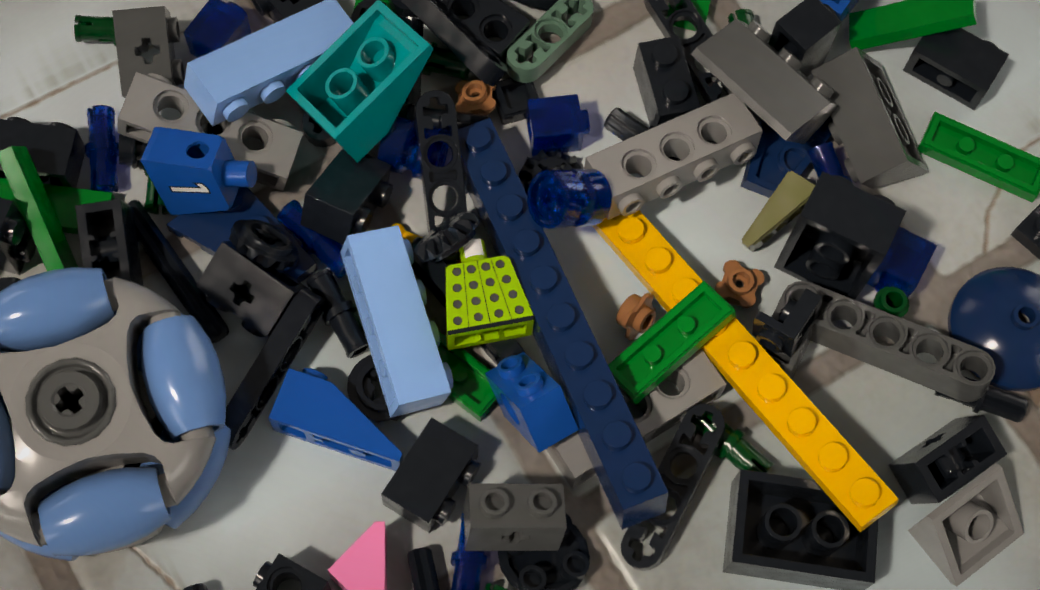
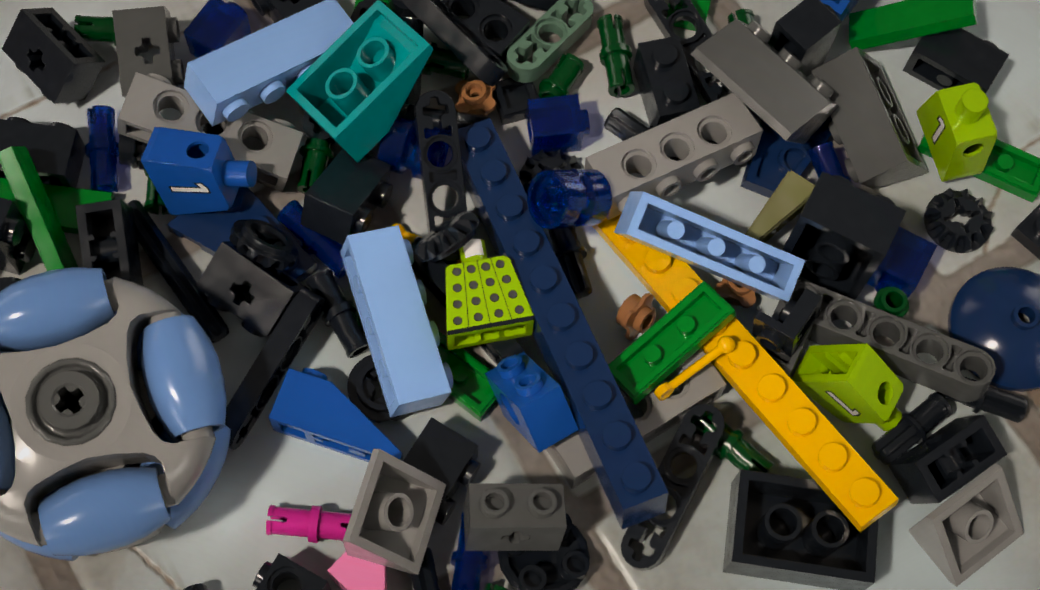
none -> black brick [2,7,105,104]
none -> dark pink pin [266,505,351,543]
none -> dark green pin [297,138,334,194]
none -> light grey slope [343,449,446,575]
none -> dark green pin [538,53,585,107]
none -> black axle [546,214,593,299]
none -> dark green pin [597,14,635,97]
none -> light blue brick [614,191,805,302]
none -> yellow hinge [654,336,735,401]
none -> lime torso [792,343,904,431]
none -> black axle [872,392,953,465]
none -> lime torso [916,82,997,182]
none -> black gear [924,188,994,253]

